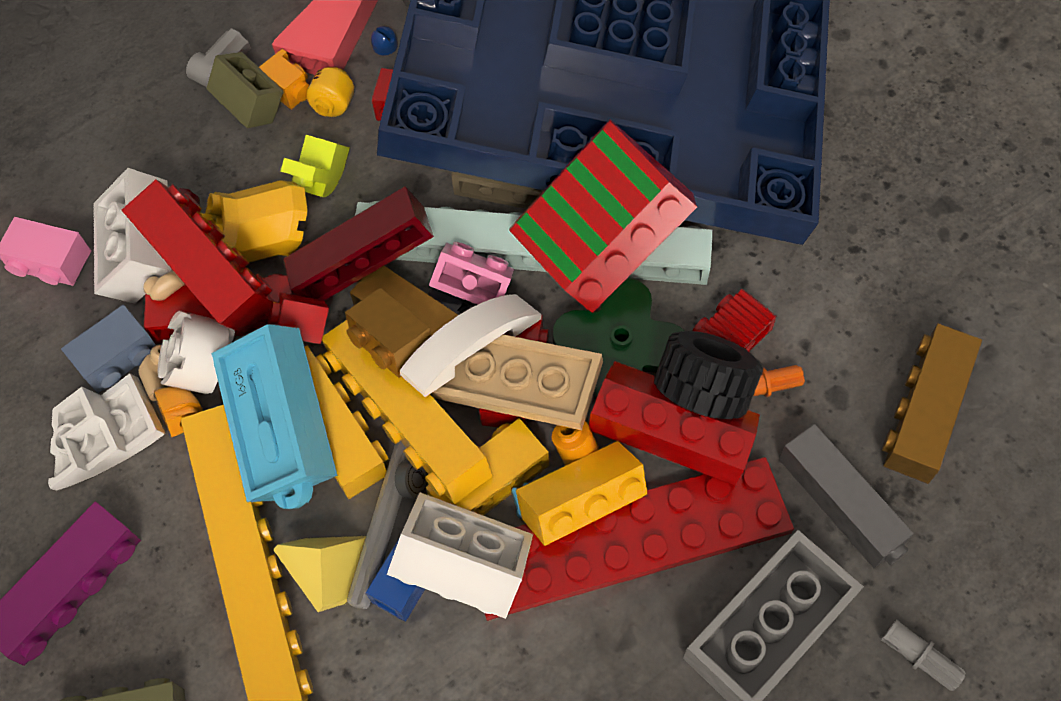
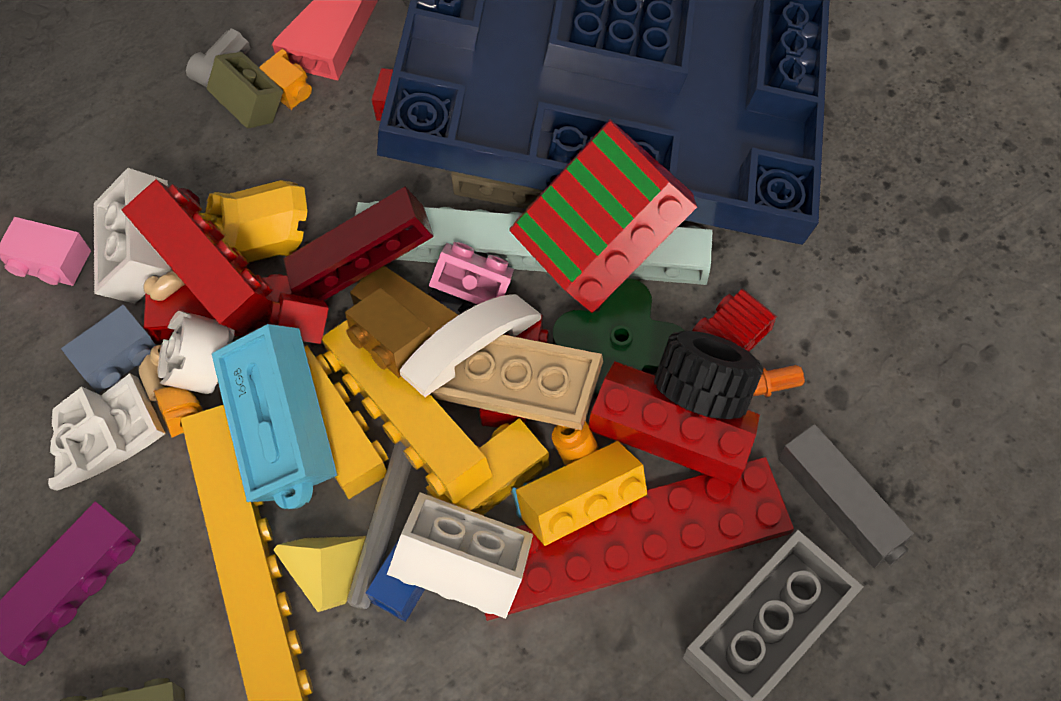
neon yellow brick [280,135,350,197] -> none
yellow head [306,67,355,117] -> none
blue hinge [371,26,398,55] -> none
dark grey tile [395,459,429,498] -> none
light grey axle [881,619,966,691] -> none
pearl gold brick [882,323,982,484] -> none

